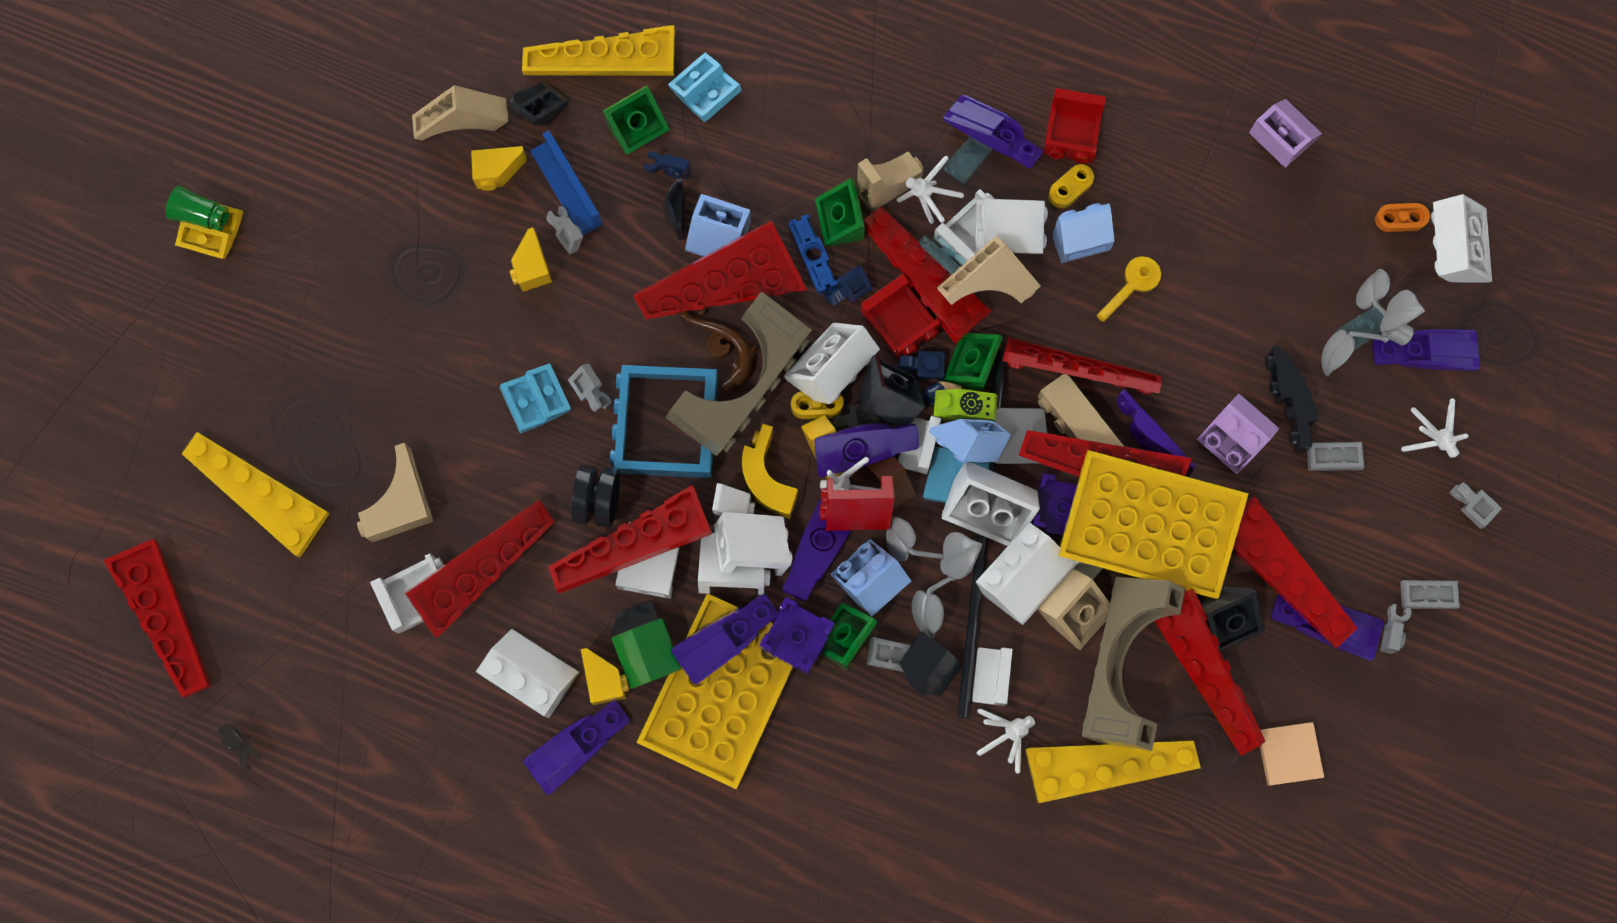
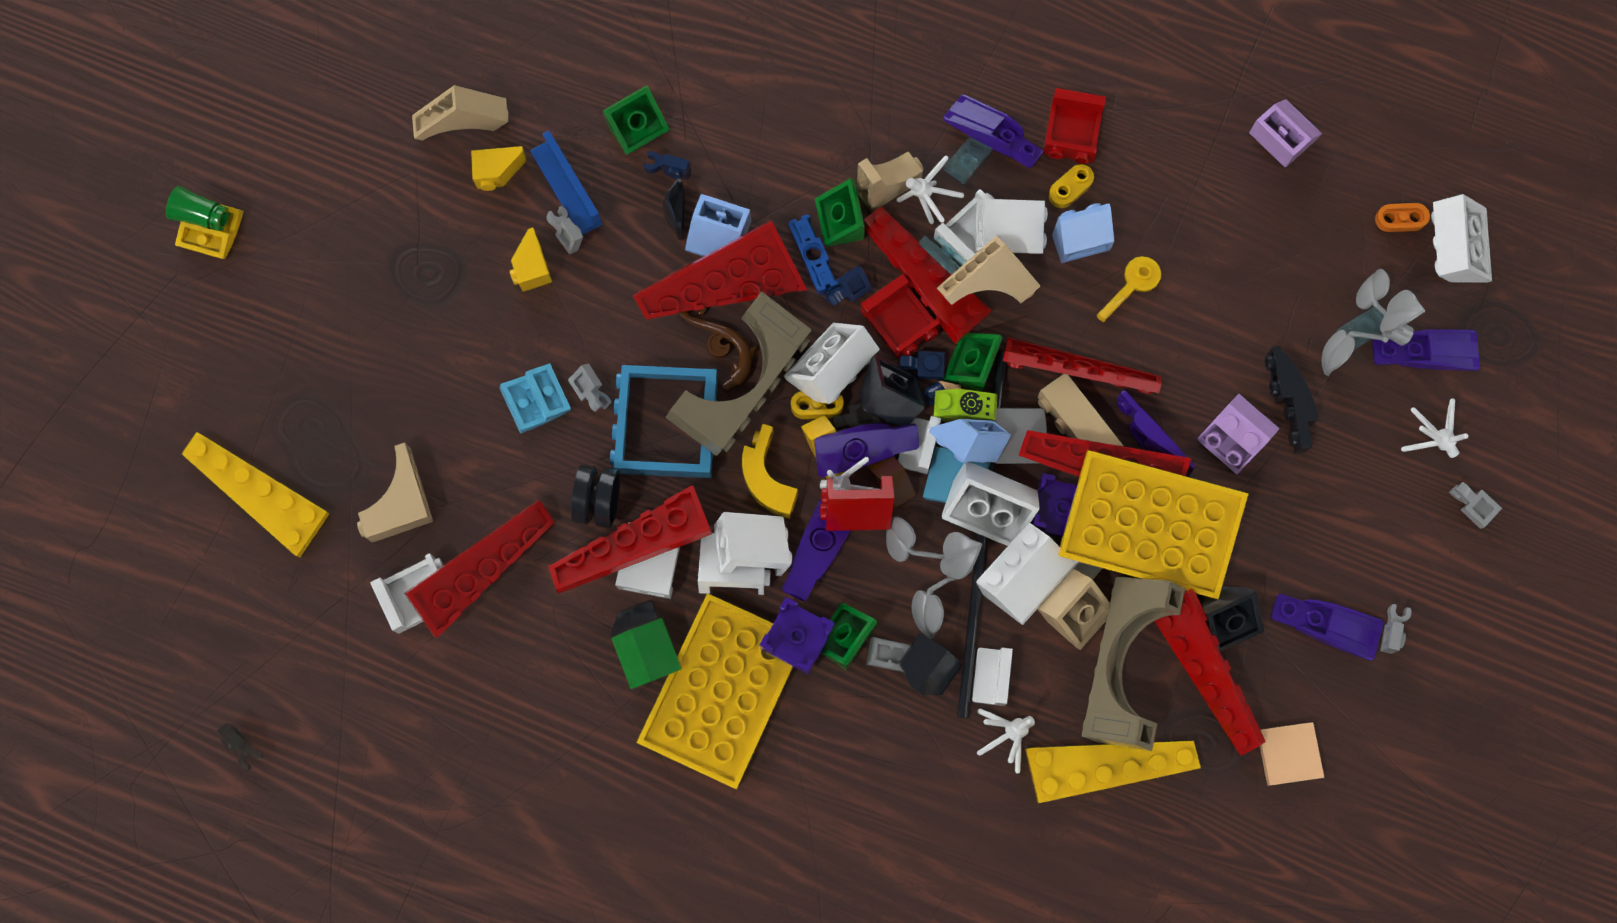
red wing [104,539,211,698] -> none
white slope [476,629,580,718] -> none
black slope [509,81,569,126] -> none
yellow wing [522,25,675,76] -> none
dark purple piece [523,701,630,795] -> none
yellow slope [581,648,629,705] -> none
medium azure slope [668,53,742,122] -> none
dark purple piece [671,594,778,684] -> none
white slope [712,483,755,520] -> none
light blue slope [830,539,911,617] -> none
red wing [1232,497,1358,649] -> none
light grey plate [1307,442,1364,471] -> none
light grey plate [1400,580,1460,609] -> none

